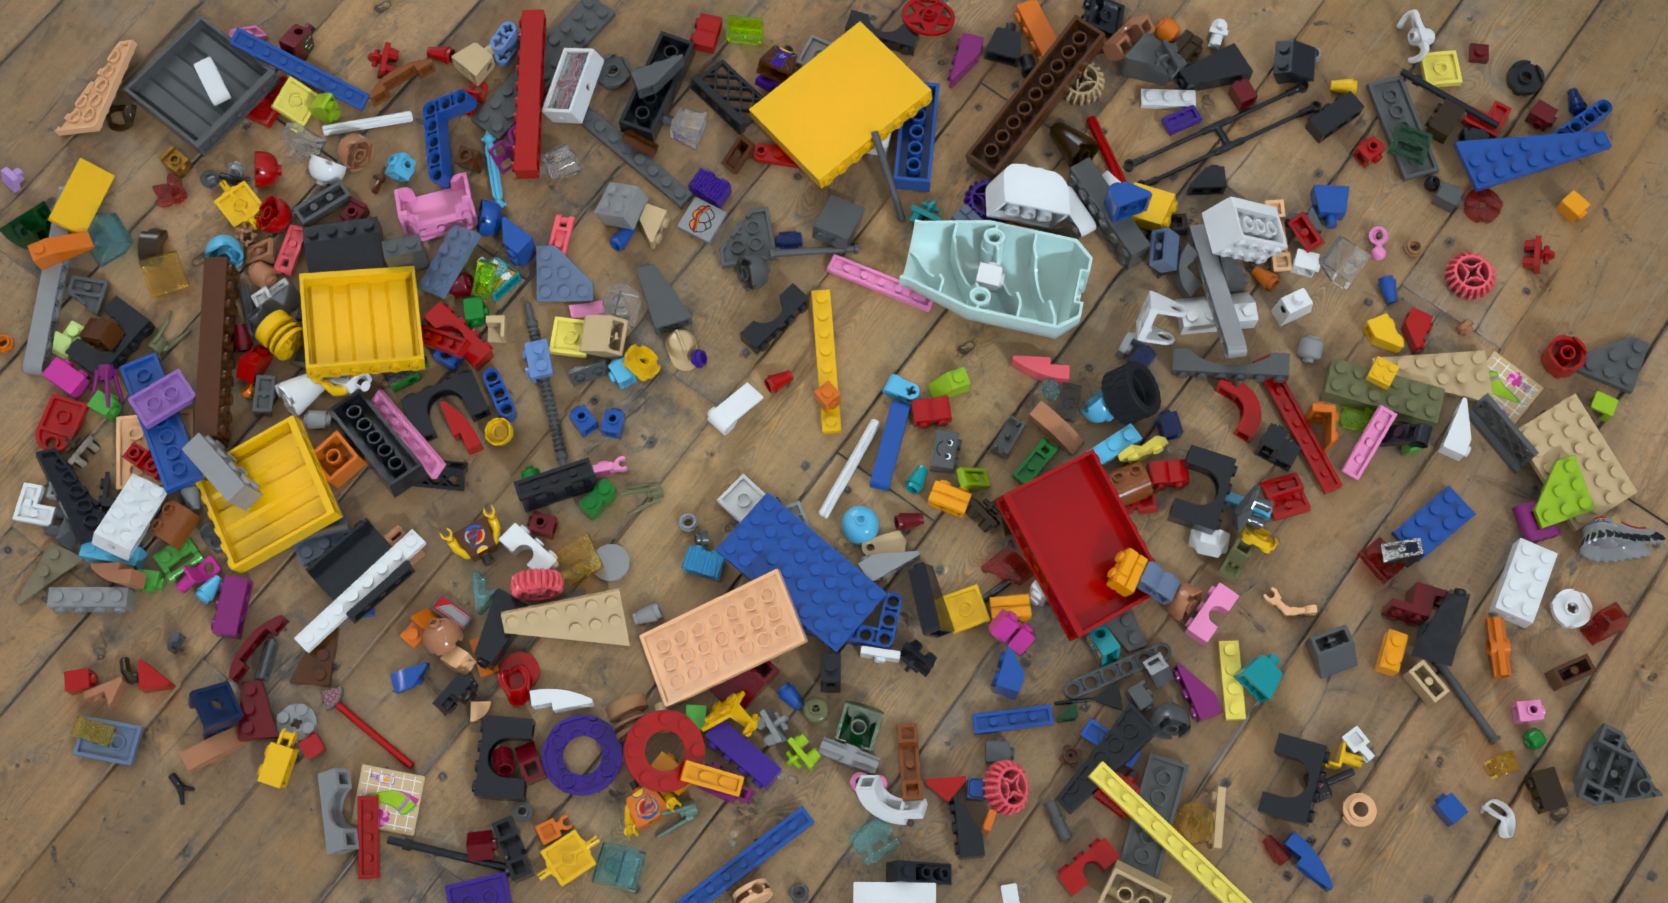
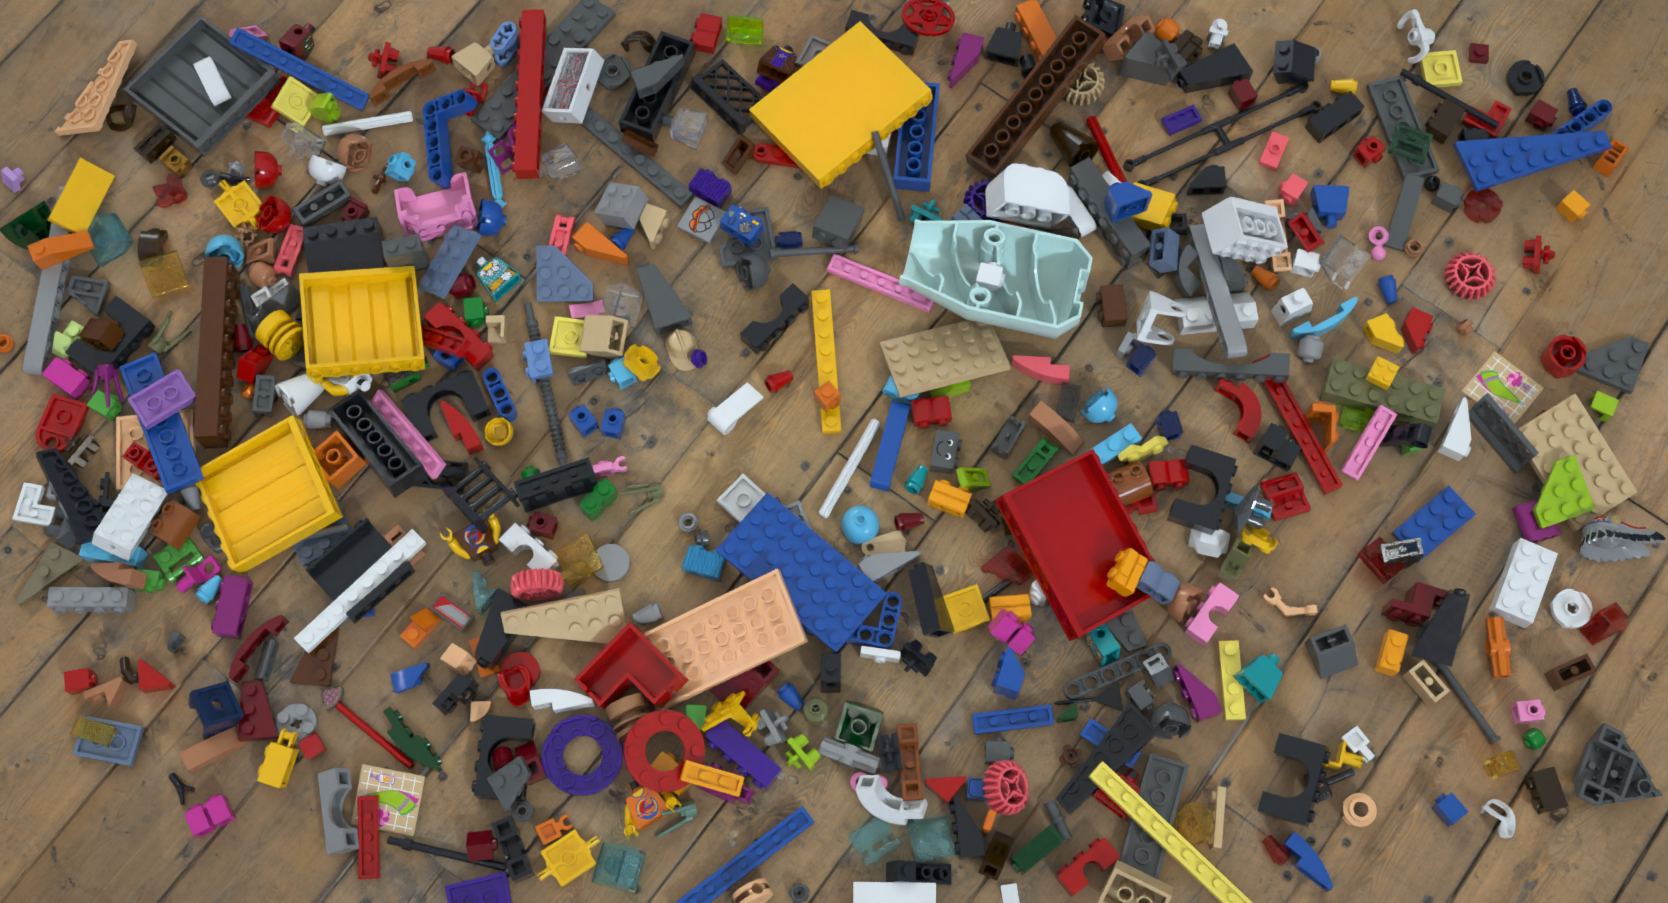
light grey brick [182,433,263,511] -> none
nougat cylinder [422,618,464,656] -> none
clear neon green slope [471,259,500,301] -> none
blue slope [502,217,536,268] -> none
clear light blue plant [1041,379,1060,400] -> none
black tyre [1101,361,1161,425] -> none
white plate [1140,89,1196,110] -> none
tan wing [1370,350,1494,402] -> none
none -> dark brown bracket [133,123,177,164]
none -> dark pink piece [184,794,237,838]
none -> dark green slope [383,707,443,773]
none -> black fence [439,457,520,534]
none -> dark grey wing [487,756,532,812]
none -> orange slope [572,222,629,266]
none -> red piece [574,622,689,709]
none -> dark brown piece [621,30,656,54]
none -> blue brick [720,204,764,247]
none -> black hips [877,733,903,773]
none -> tan plate [880,320,1010,398]
none -> clear light blue slope [907,815,955,862]
none -> dark brown brick [978,830,1015,881]
none -> dark green slope [1010,824,1064,875]
none -> reddish brown brick [1096,284,1127,327]
none -> coral plate [1259,131,1289,171]
none -> coral brick [1278,173,1309,206]
none -> medium azure slope [1289,297,1358,340]
none -> dark grey slope [1384,173,1425,252]
none -> orange slope [1593,138,1629,177]

